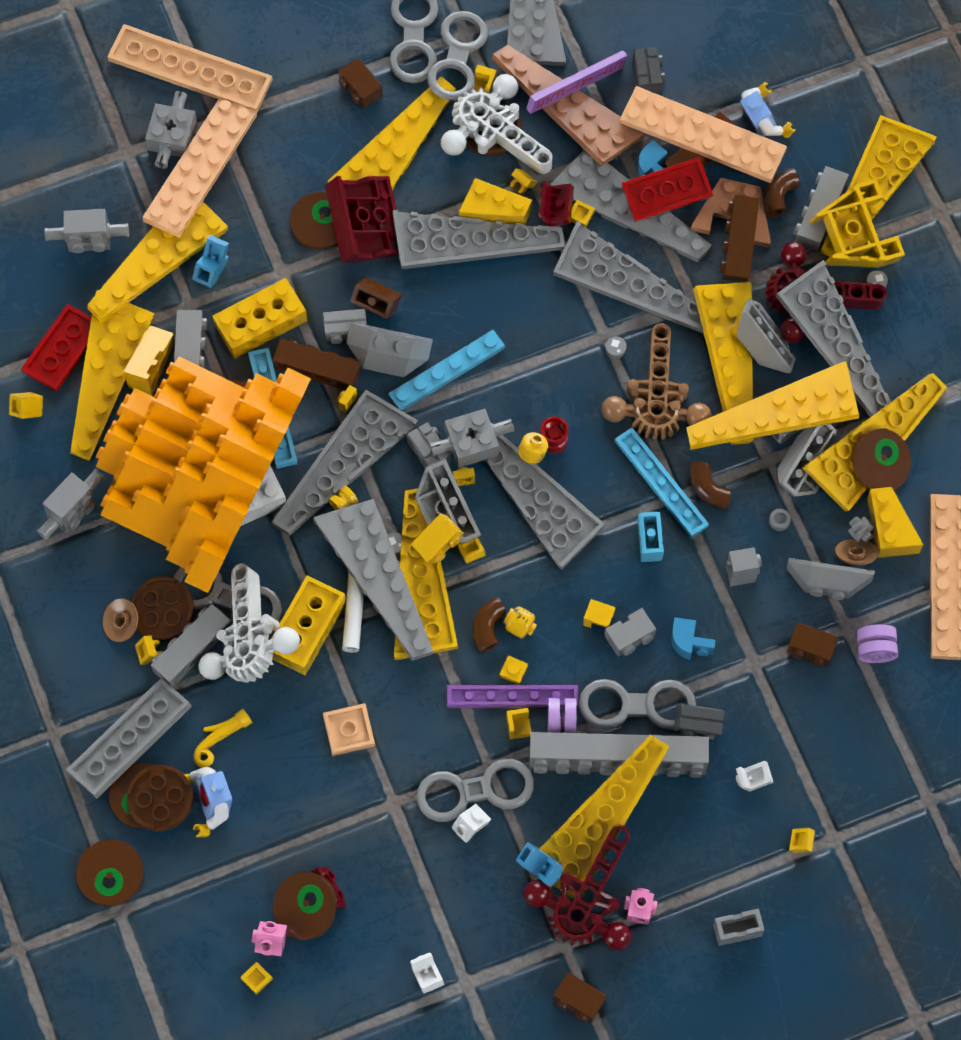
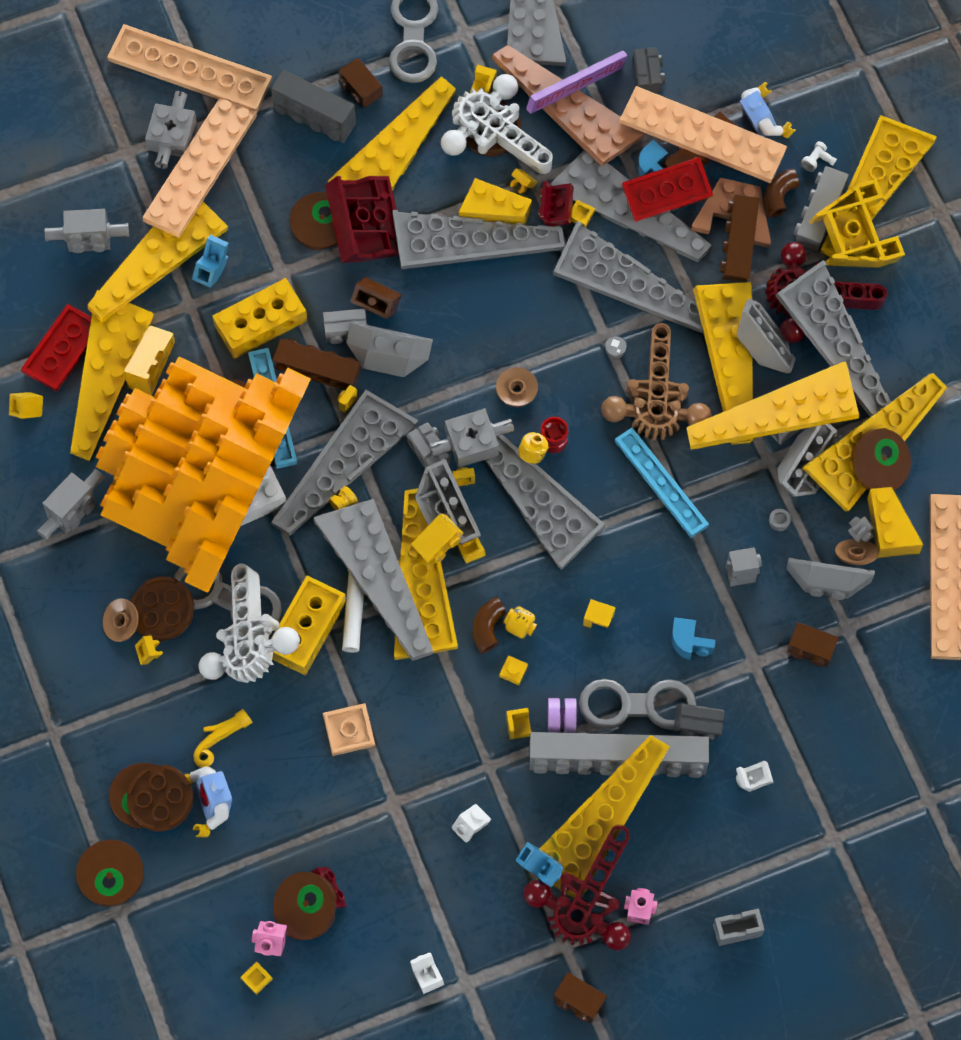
light grey plate [66,679,192,799] -> none
light grey brick [151,604,232,688] -> none
light grey brick [174,310,207,369] -> none
medium azure plate [388,330,505,411] -> none
light grey tile [388,533,402,555] -> none
light grey bar [417,759,534,822] -> none
light grey bar [428,11,488,101] -> none
medium lavender tile [447,685,578,708] -> none
light grey brick [604,608,656,657] -> none
medium azure brick [637,512,664,562] -> none
reddish brown cylinder [690,462,731,510] -> none
yellow plate [789,828,815,853] -> none
lavender wheel [857,625,898,663] -> none
light grey tile [866,271,888,288] -> none
none -> dark grey brick [271,69,356,143]
none -> medium nougat dish [496,367,538,407]
none -> white piece [800,141,837,172]

